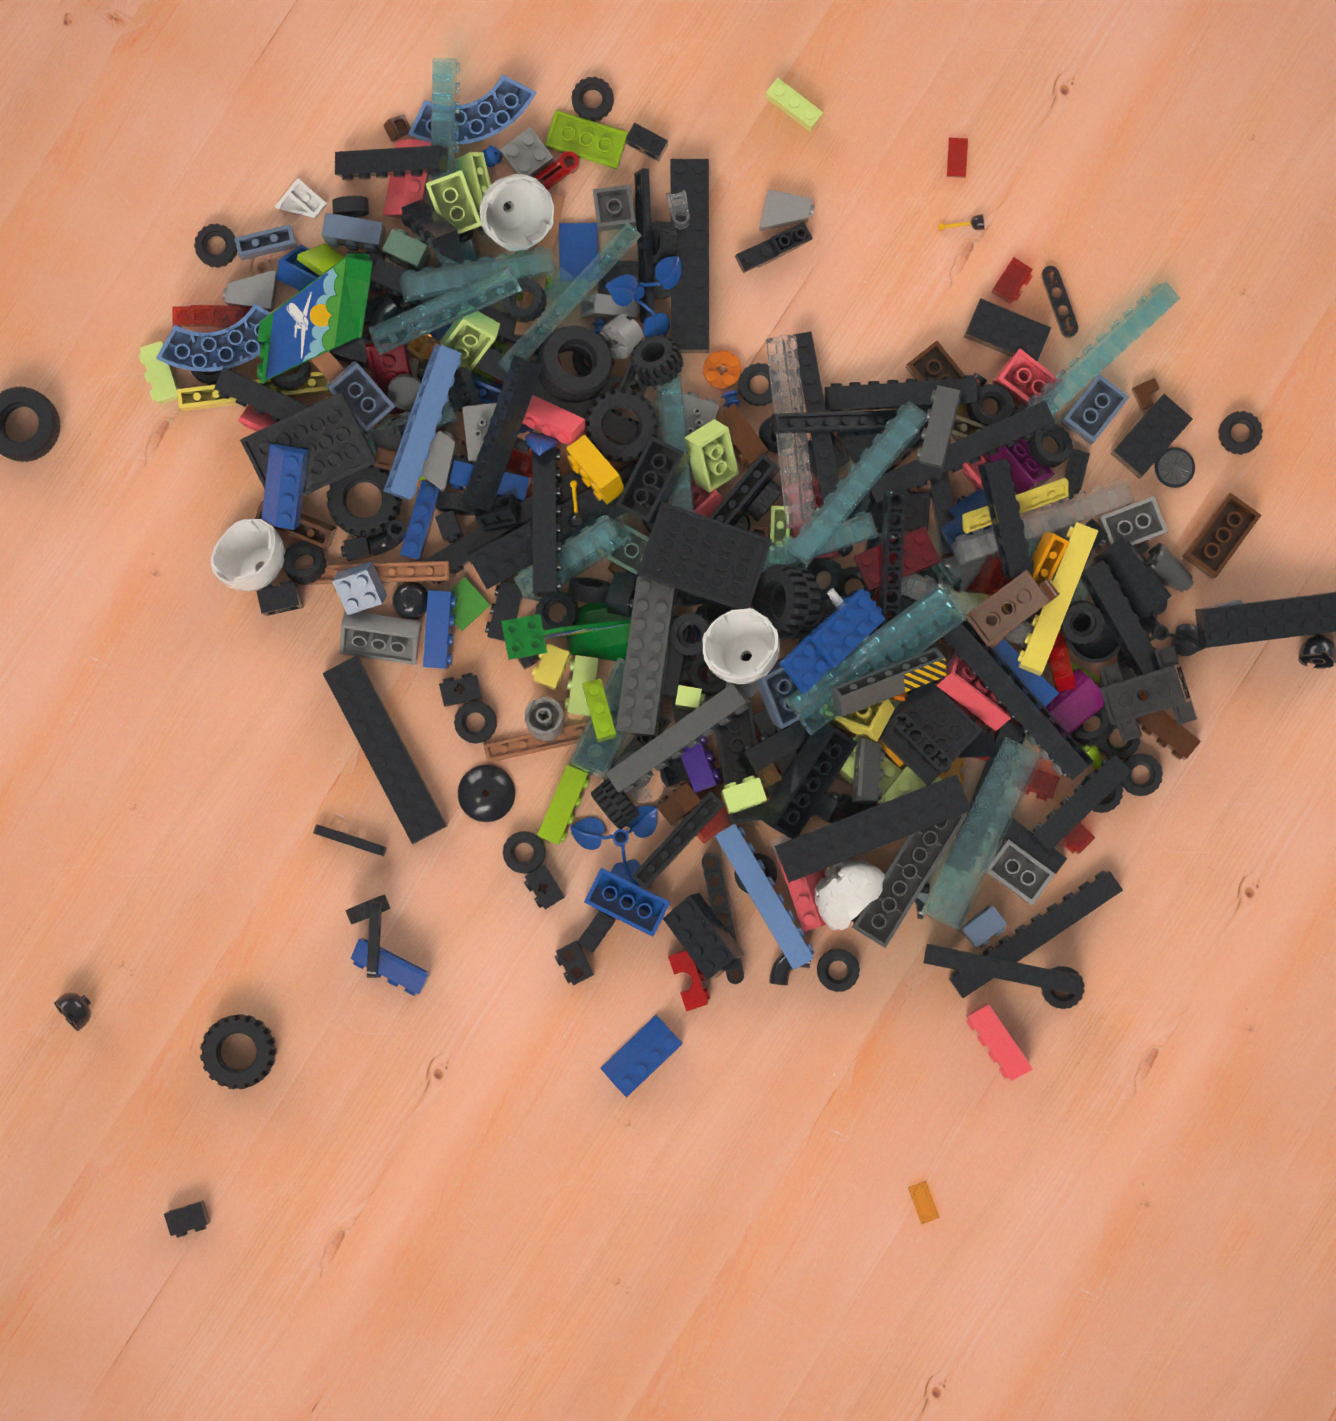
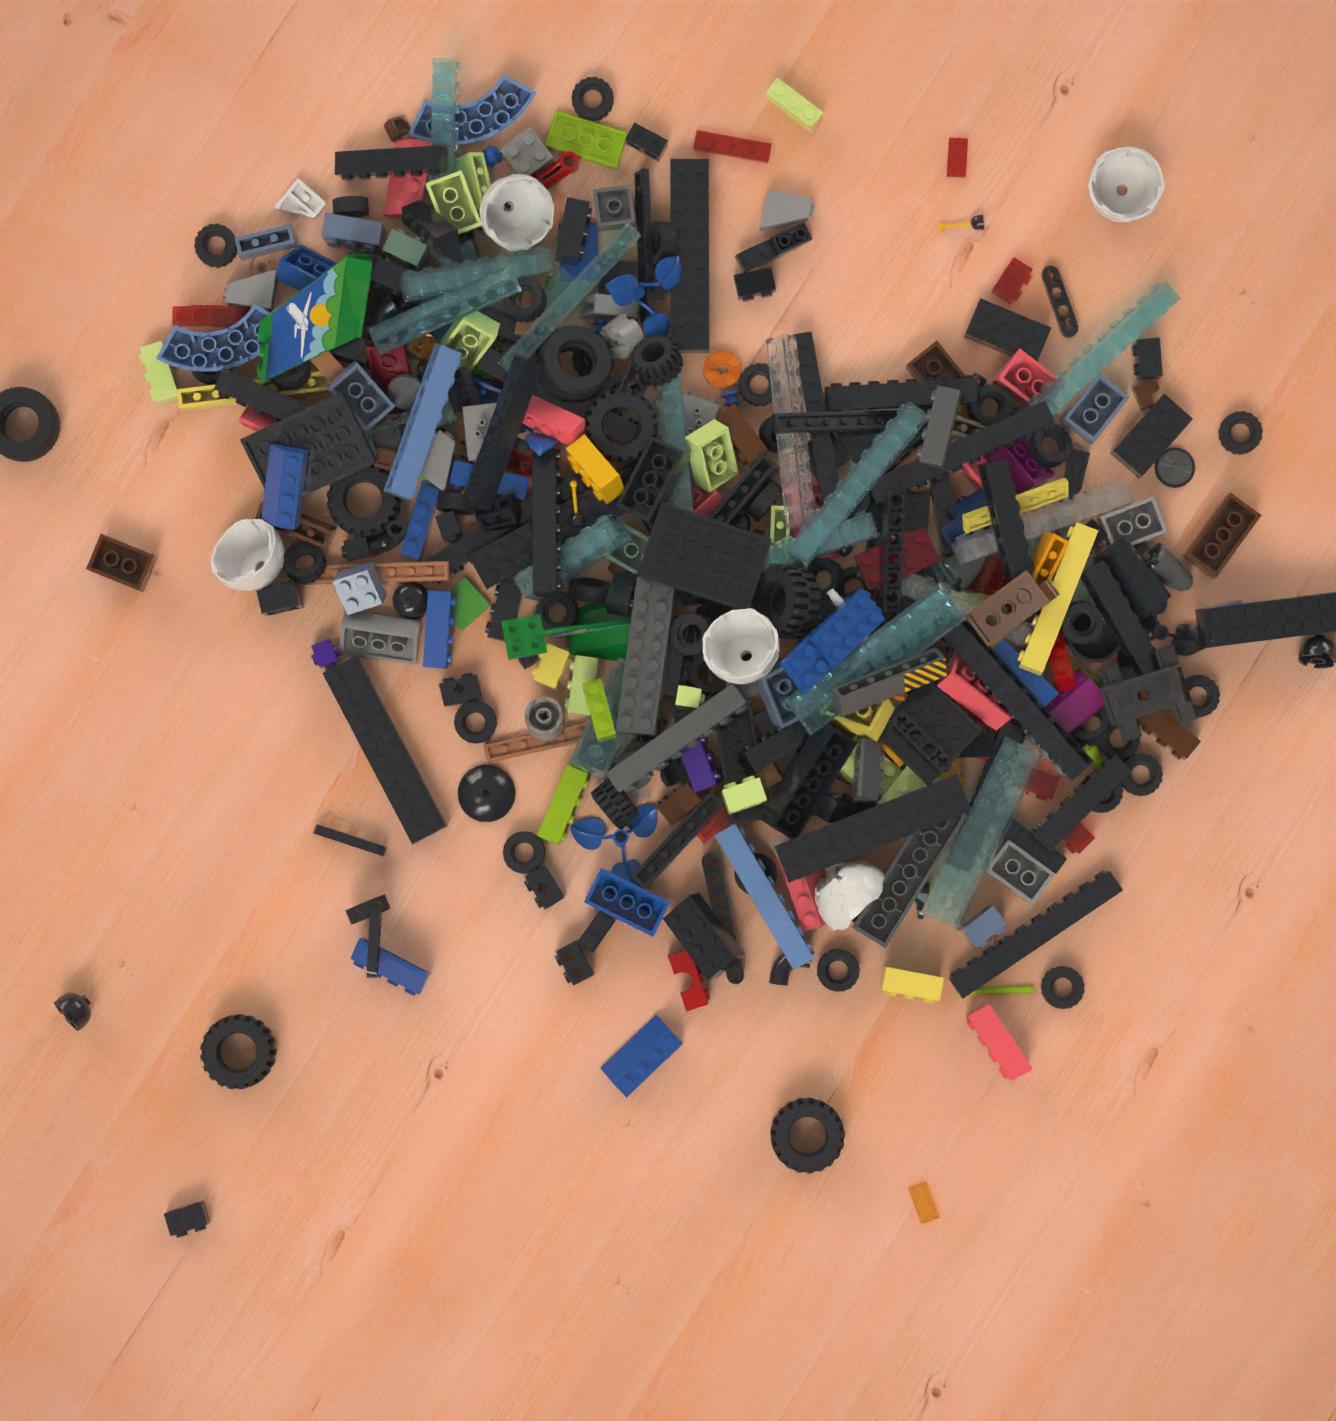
lime tile [297,243,344,276] -> none
clear piece [666,189,690,229] -> none
black arch [923,944,1082,995] -> none
none -> reddish brown brick [86,534,158,592]
none -> dark purple brick [311,639,341,670]
none -> black brick [555,197,592,266]
none -> clear red tile [693,130,772,164]
none -> black brick [733,267,776,302]
none -> black tyre [770,1097,845,1174]
none -> light yellow brick [880,966,944,1004]
none -> lime bar [956,985,1034,996]
none -> white piece [1087,146,1165,223]
none -> black brick [1131,338,1163,380]
none -> black tyre [1185,675,1220,718]

